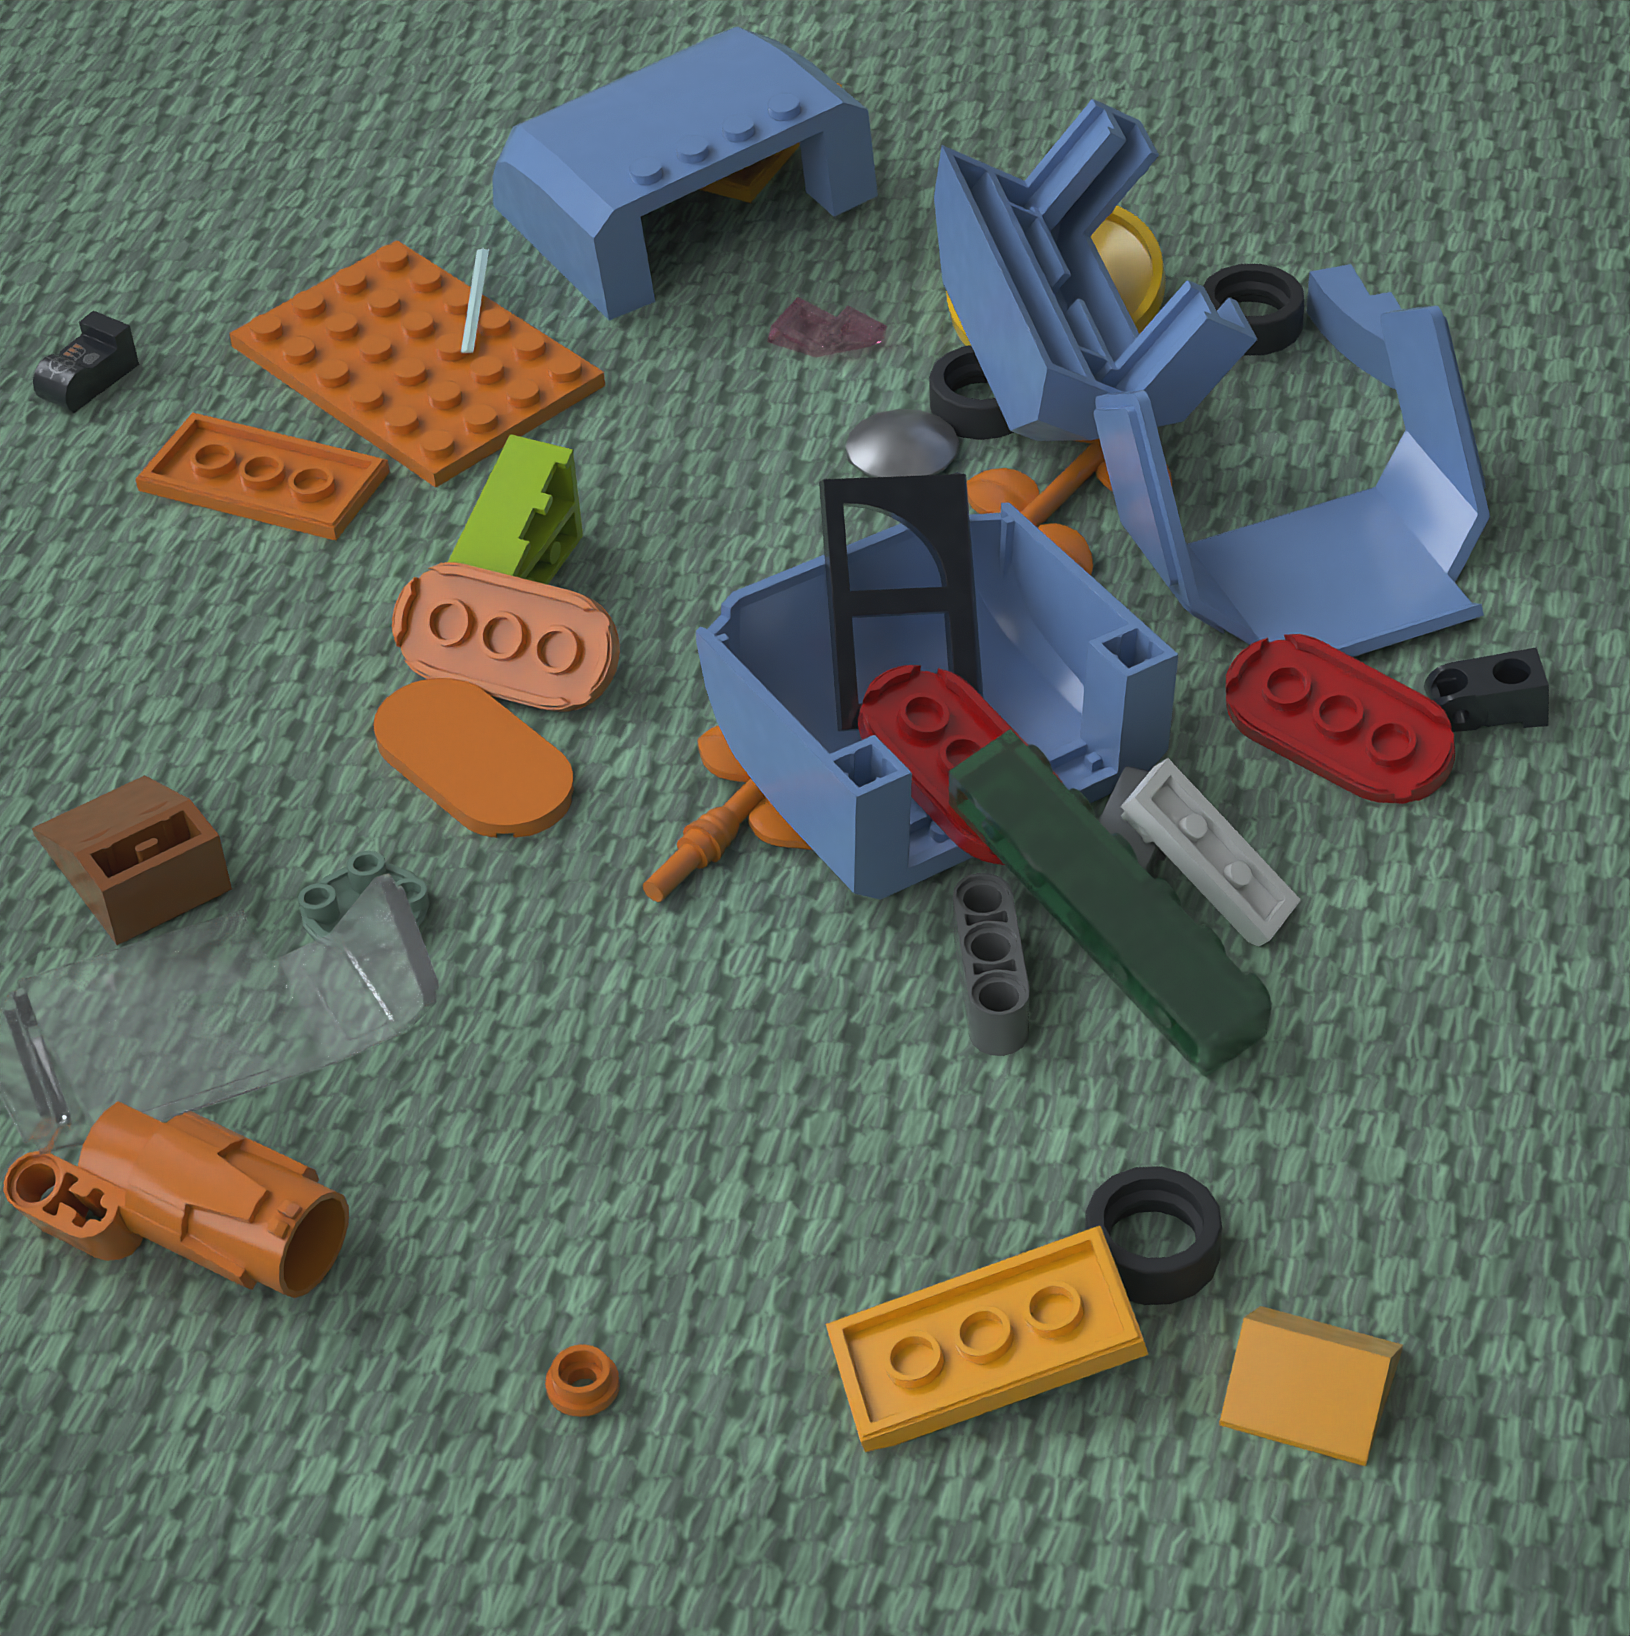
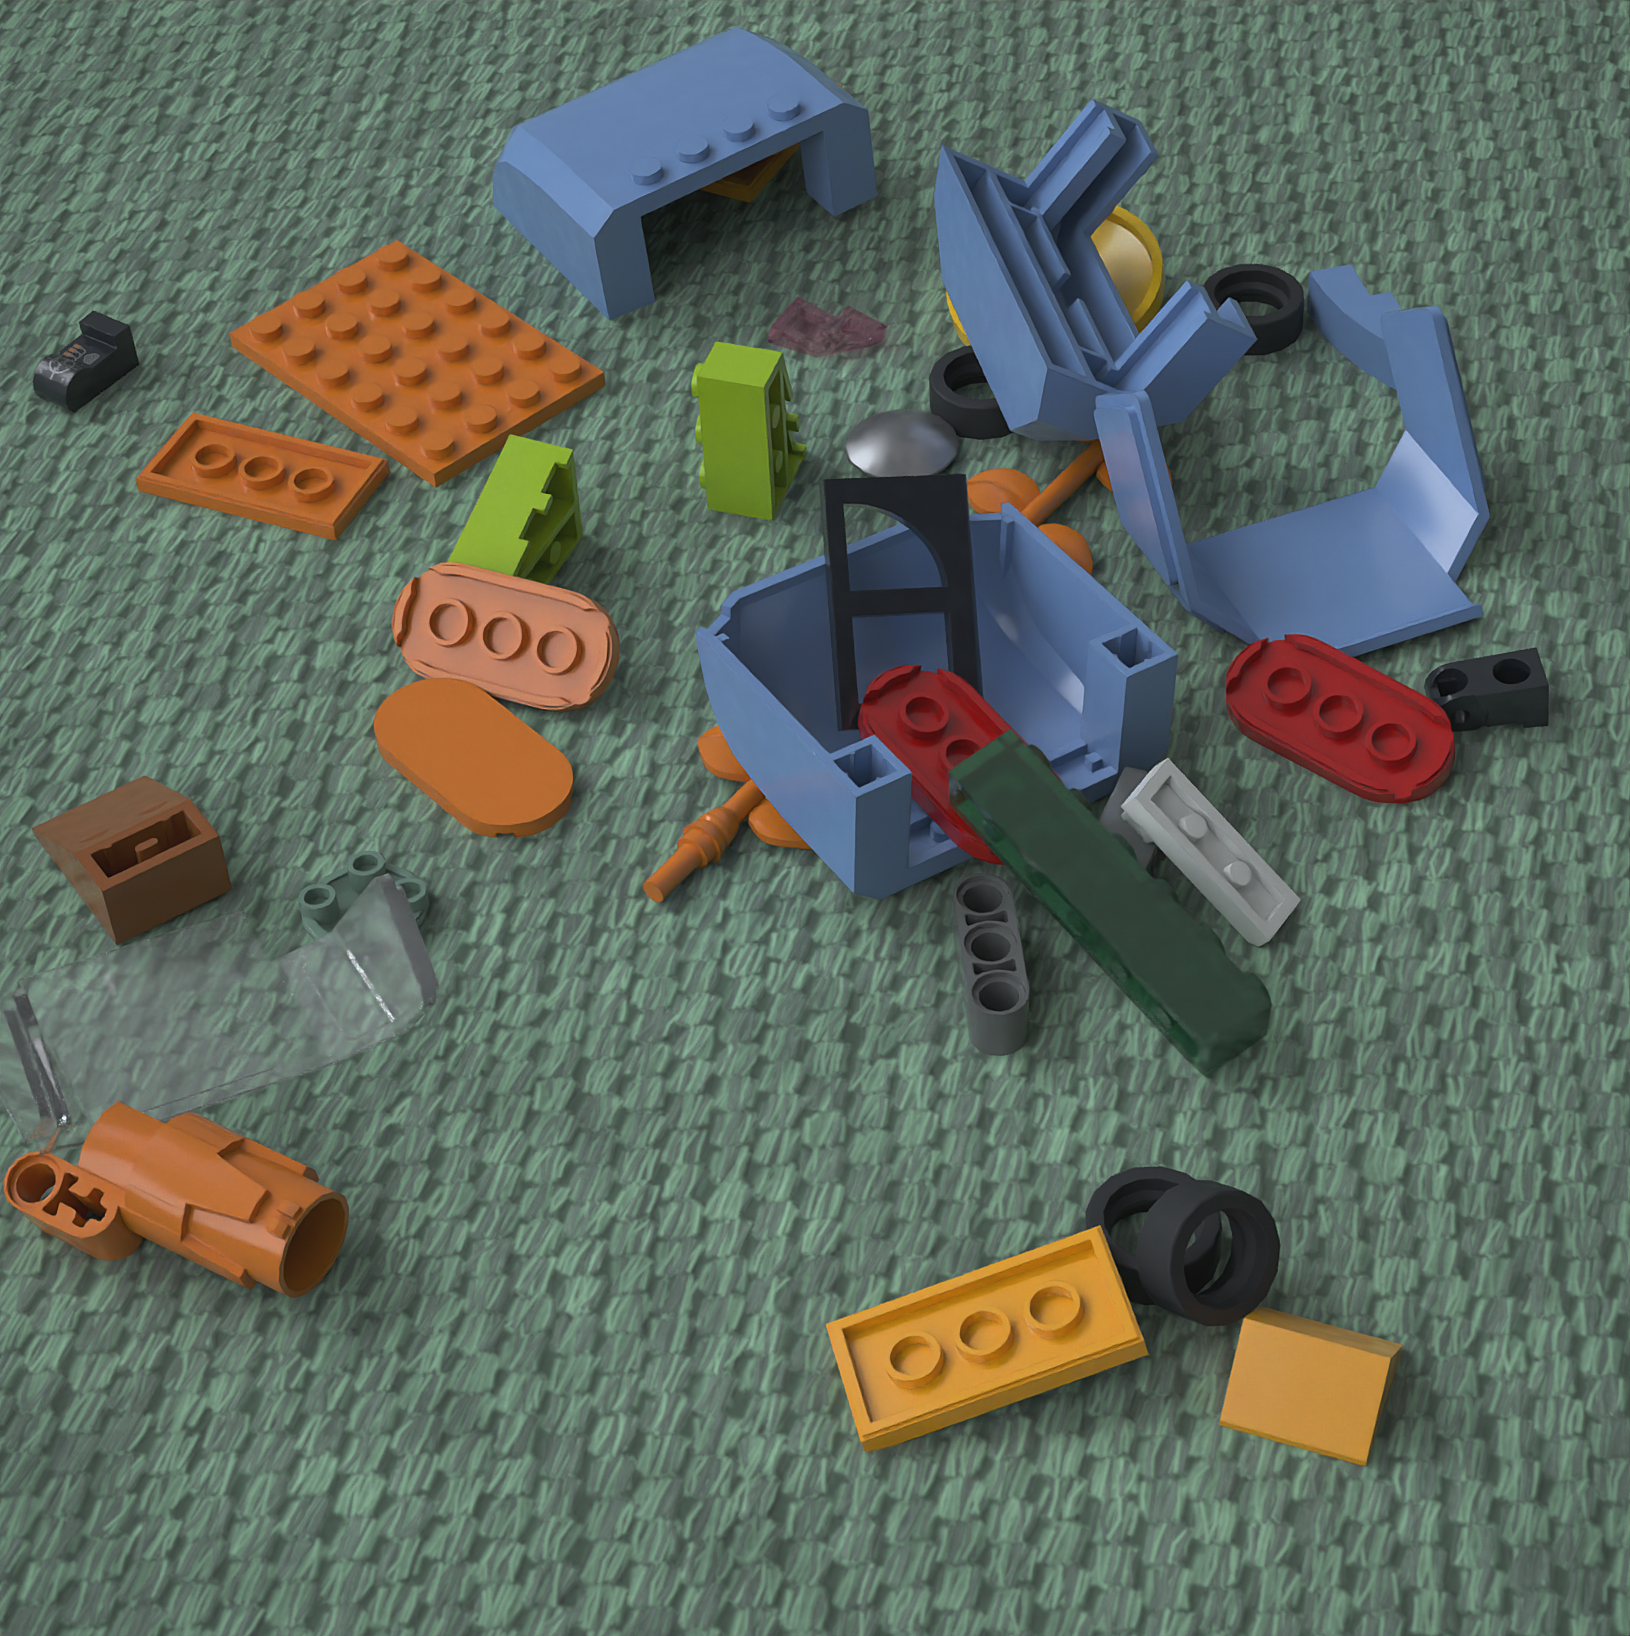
light aqua piece [461,248,489,353] -> none
orange plate [545,1344,620,1417] -> none
none -> lime wedge [691,341,808,521]
none -> black tyre [1136,1180,1281,1326]

